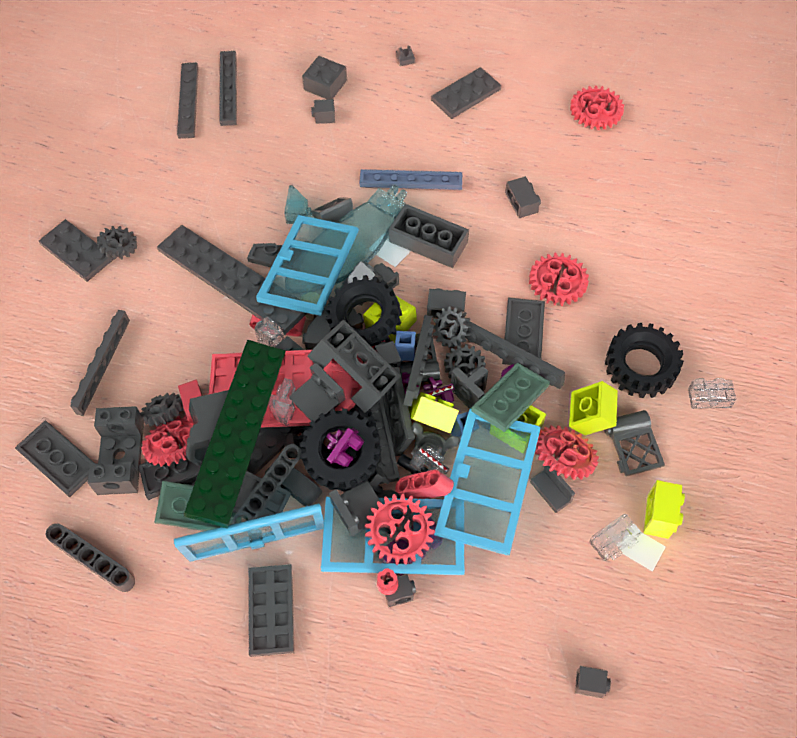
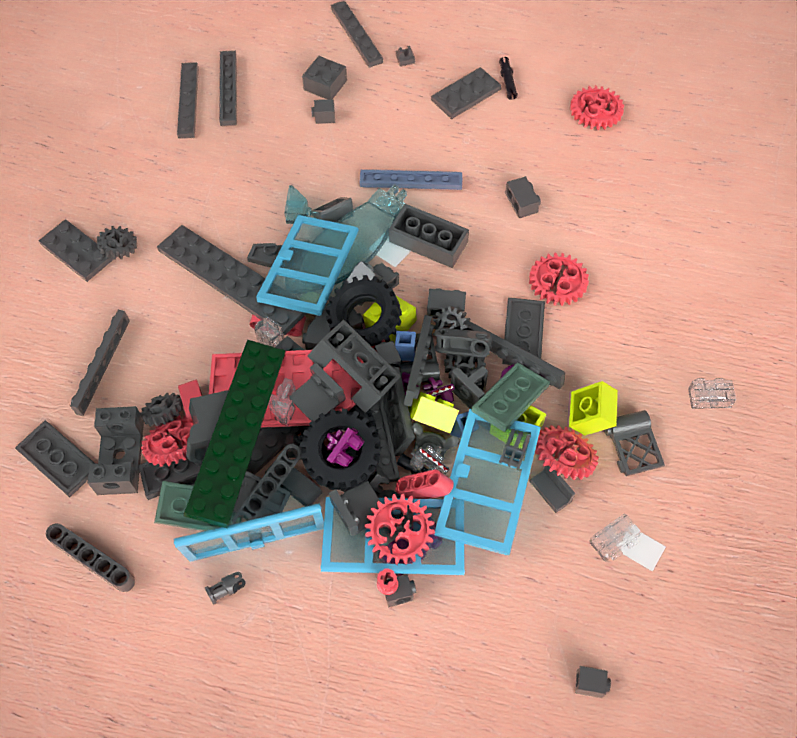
dark grey plate [249,564,294,657] -> none
black tyre [605,323,684,398] -> none
neon yellow brick [643,480,685,539] -> none
none -> dark grey piece [205,572,246,605]
none -> dark grey plate [331,0,383,68]
none -> dark grey piece [435,328,492,357]
none -> black pin [499,57,518,100]
none -> dark grey arm [499,428,531,470]

